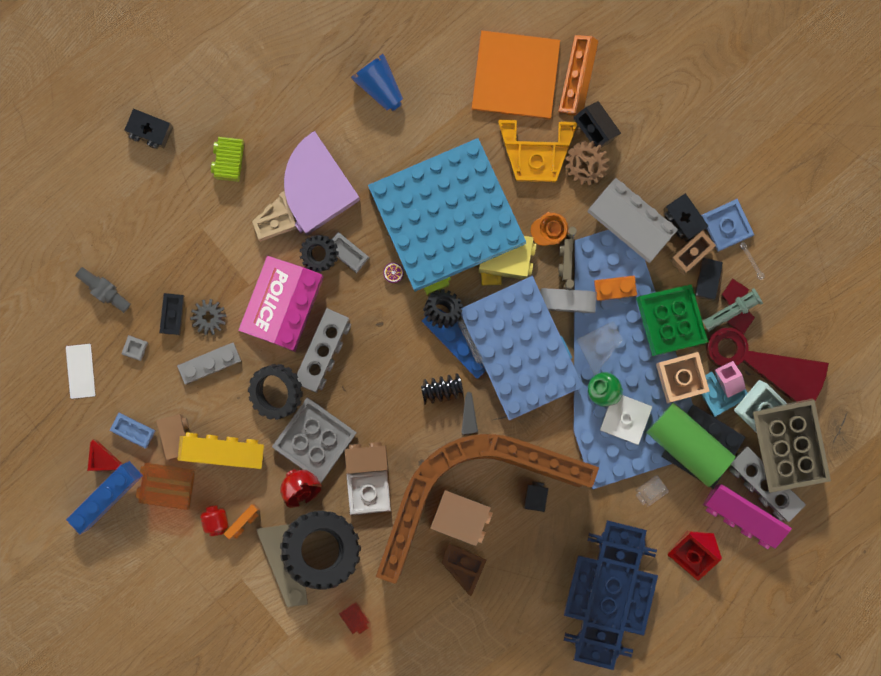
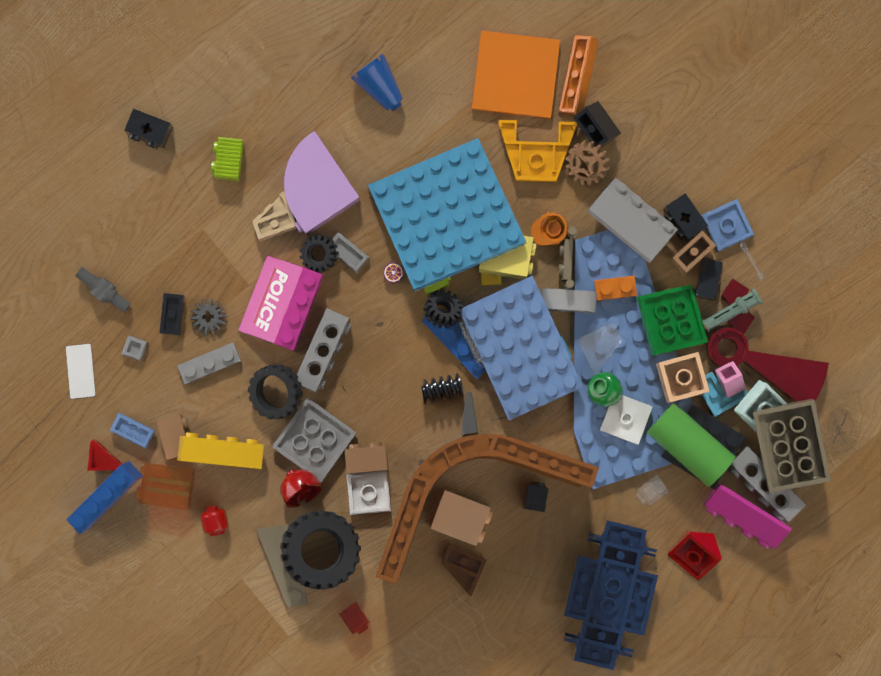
orange plate [224,504,260,540] -> none

